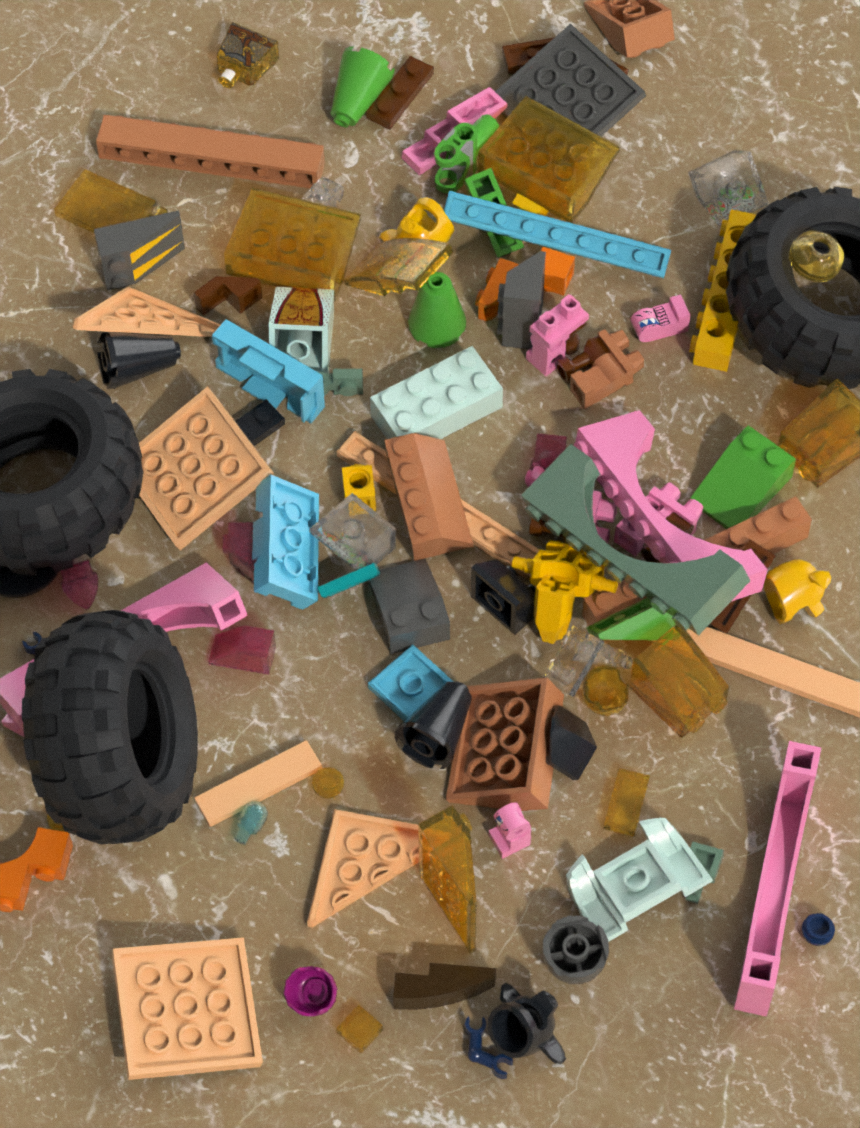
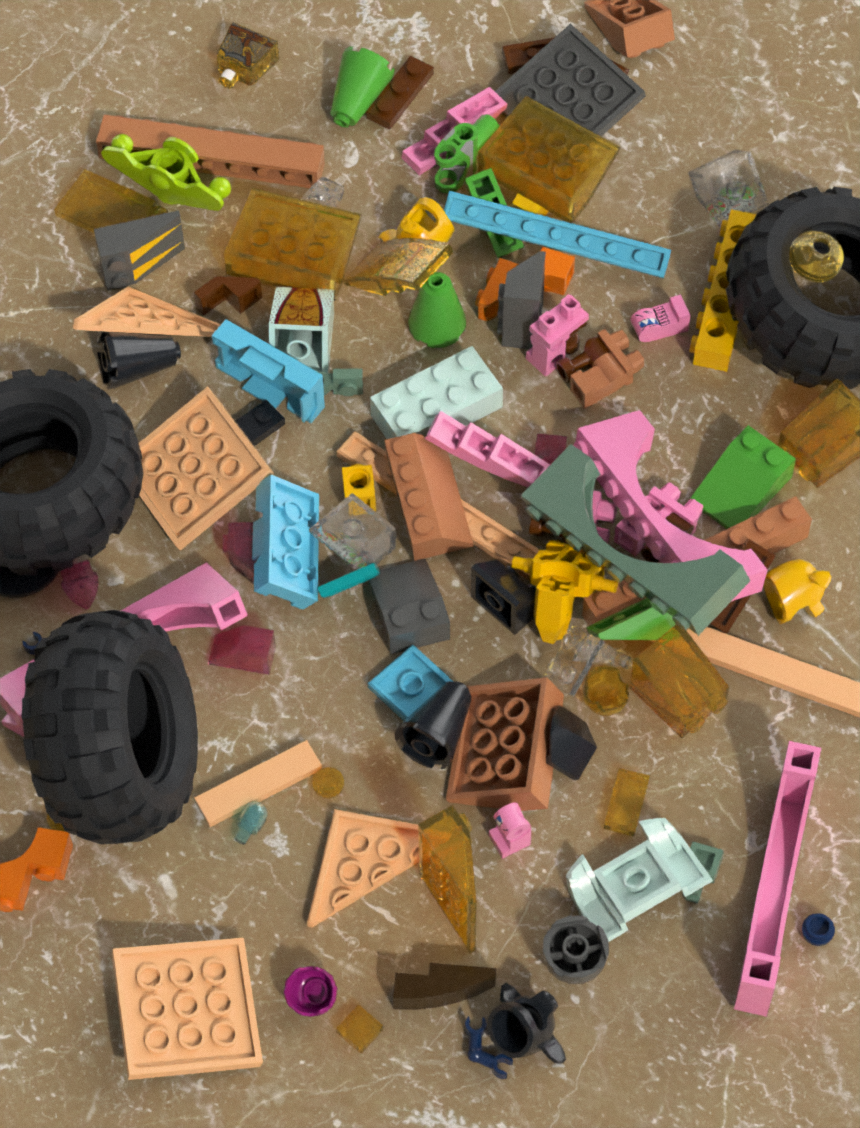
none -> lime piece [101,134,231,211]
none -> bright pink slope [425,411,550,487]

